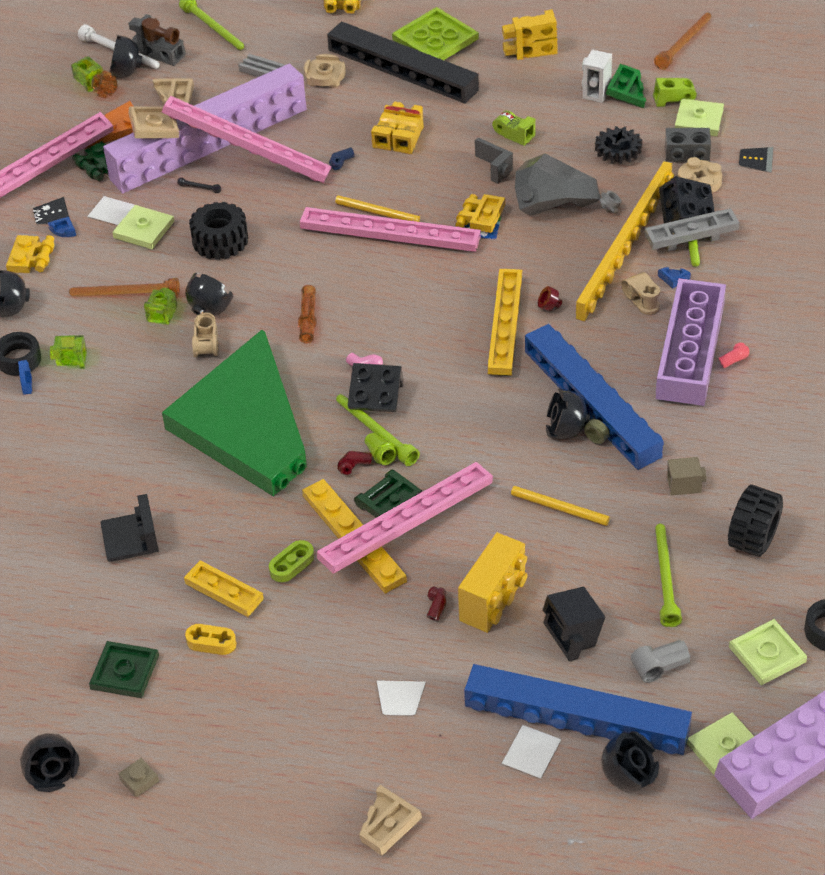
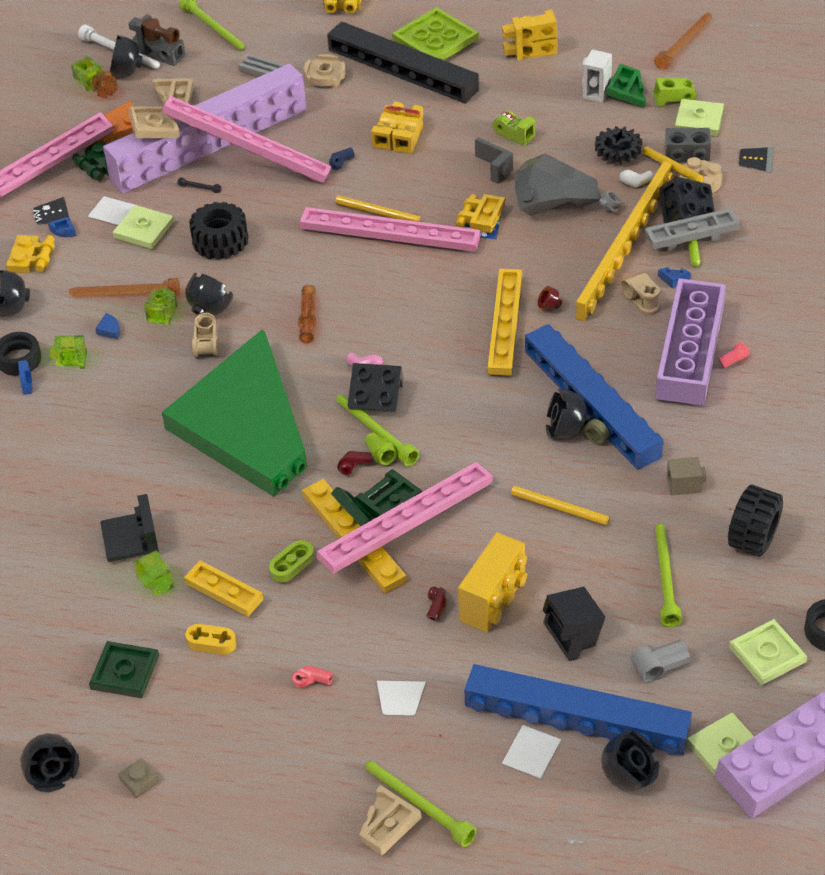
none -> blue tile [95,313,120,339]
none -> clear neon green brick [133,550,174,596]
none -> coral arm [291,665,333,688]
none -> dark green tile [331,487,374,526]
none -> lime piece [365,761,477,847]
none -> white arm [619,170,654,188]
none -> yellow bar [642,146,704,182]

